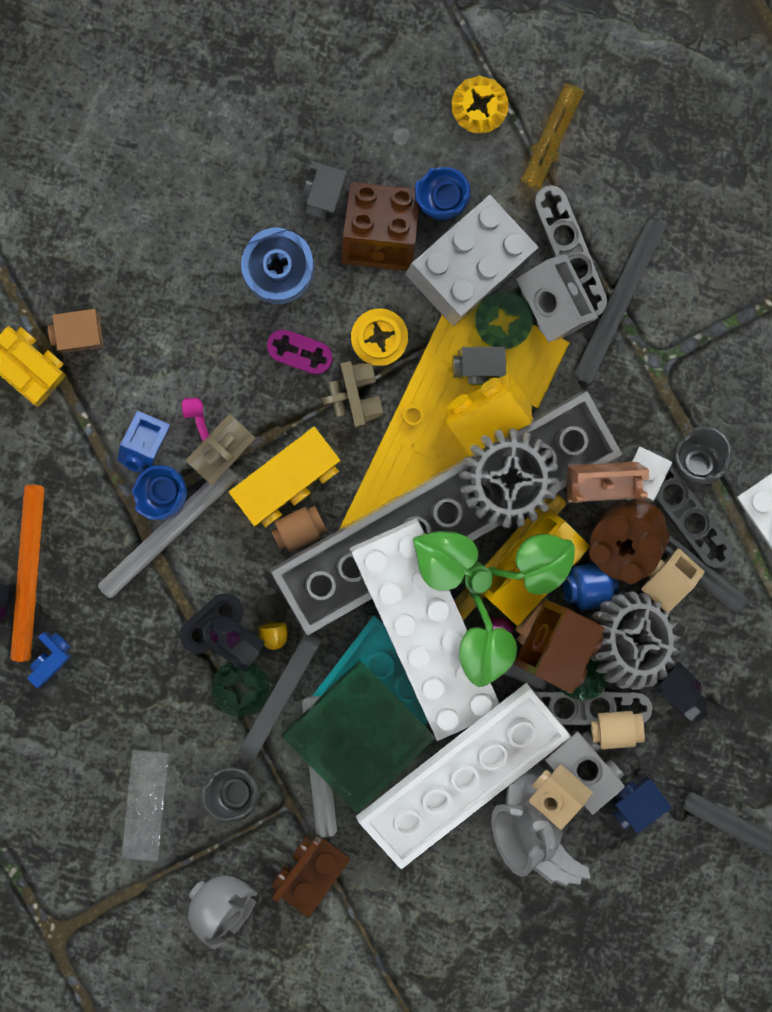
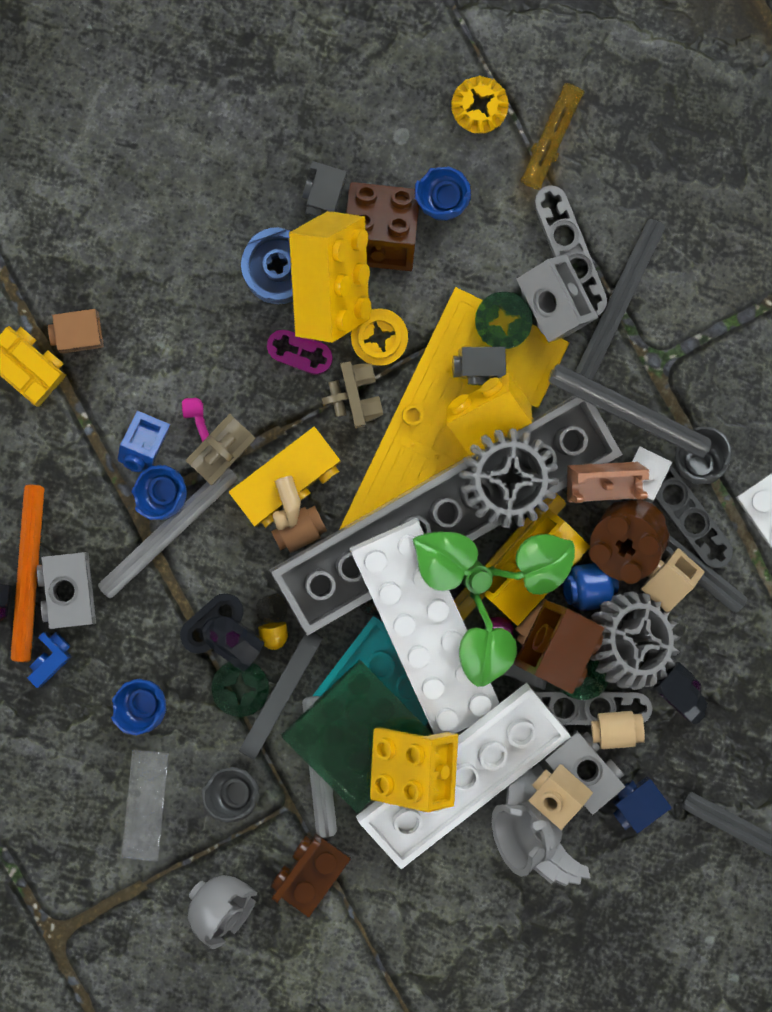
light grey brick [405,195,539,327] -> none
none -> light grey brick [37,552,96,629]
none -> blue hair [111,679,166,736]
none -> tan arm [272,476,301,530]
none -> yellow brick [289,211,371,343]
none -> yellow bracket [370,727,458,812]
none -> dark grey axle [549,364,711,458]

